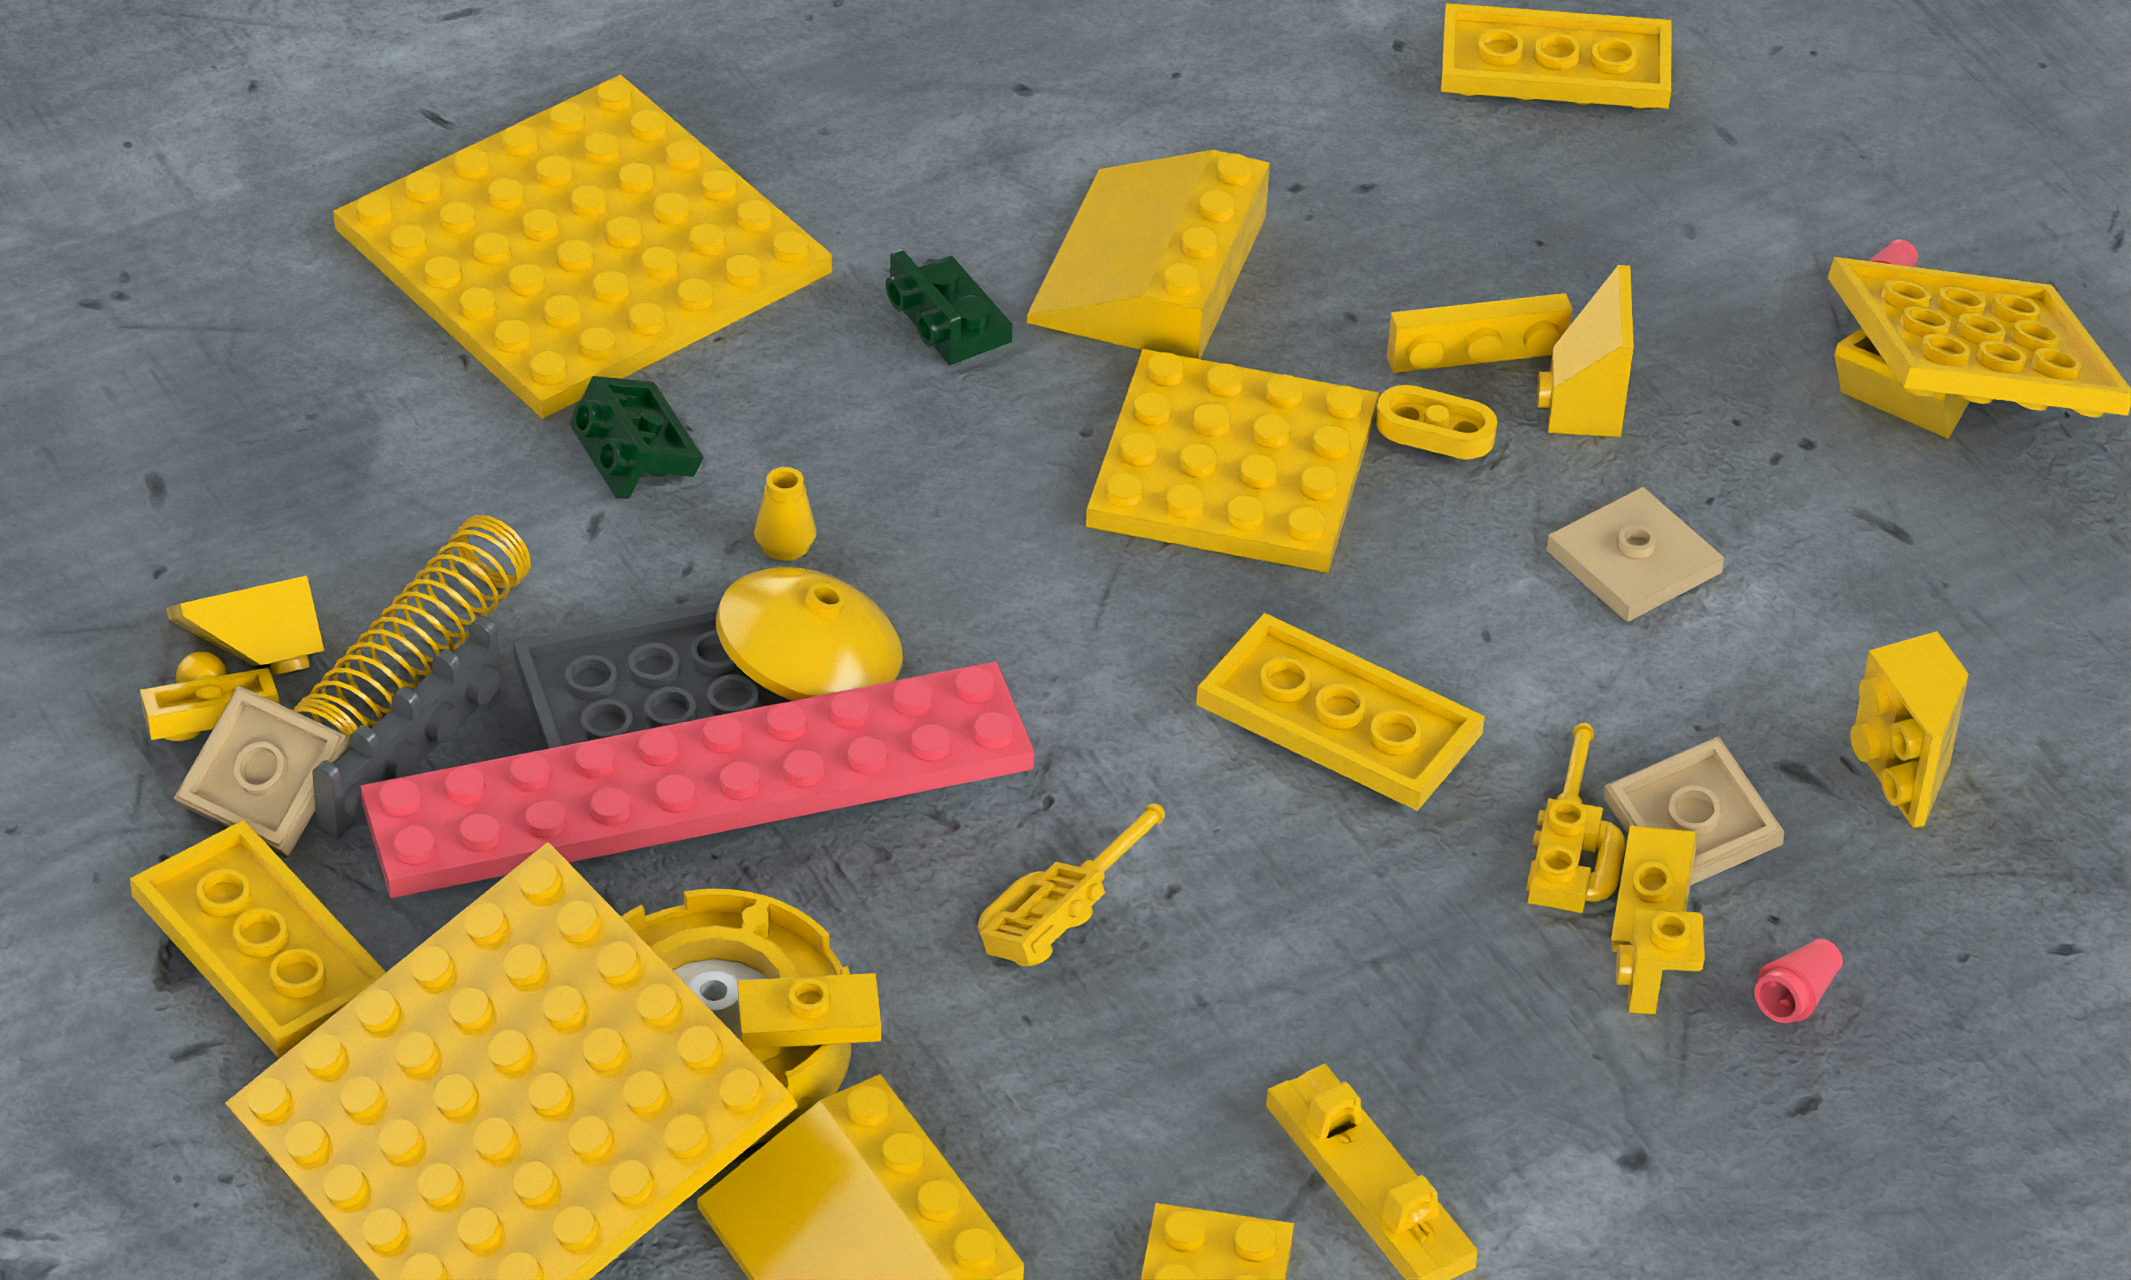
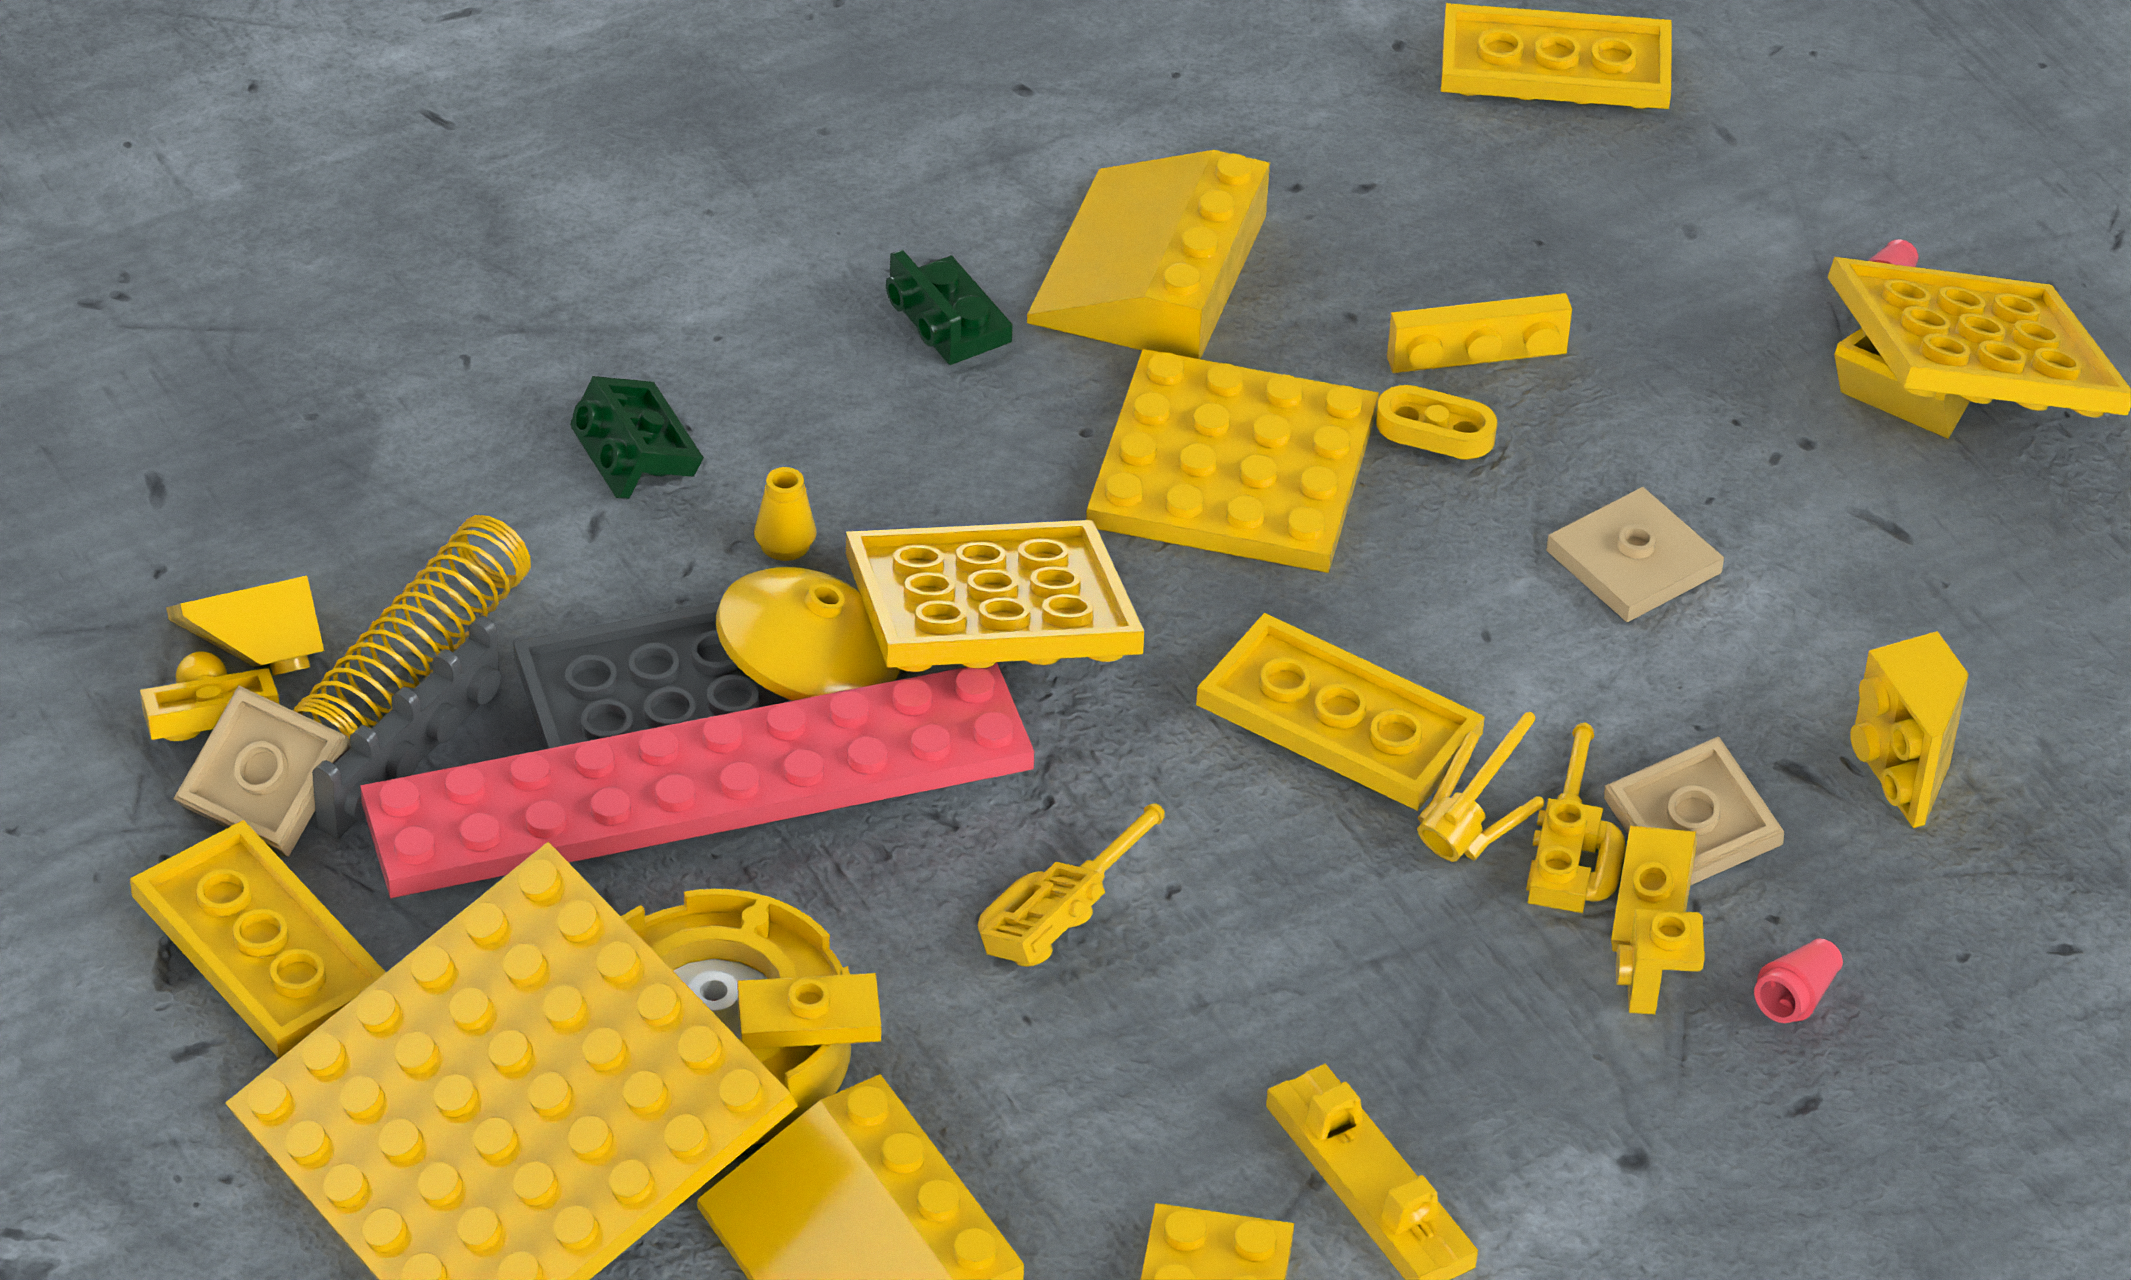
yellow plate [333,74,832,419] -> none
yellow slope [1537,265,1634,437] -> none
none -> yellow plate [845,520,1144,672]
none -> yellow plant [1417,712,1545,862]

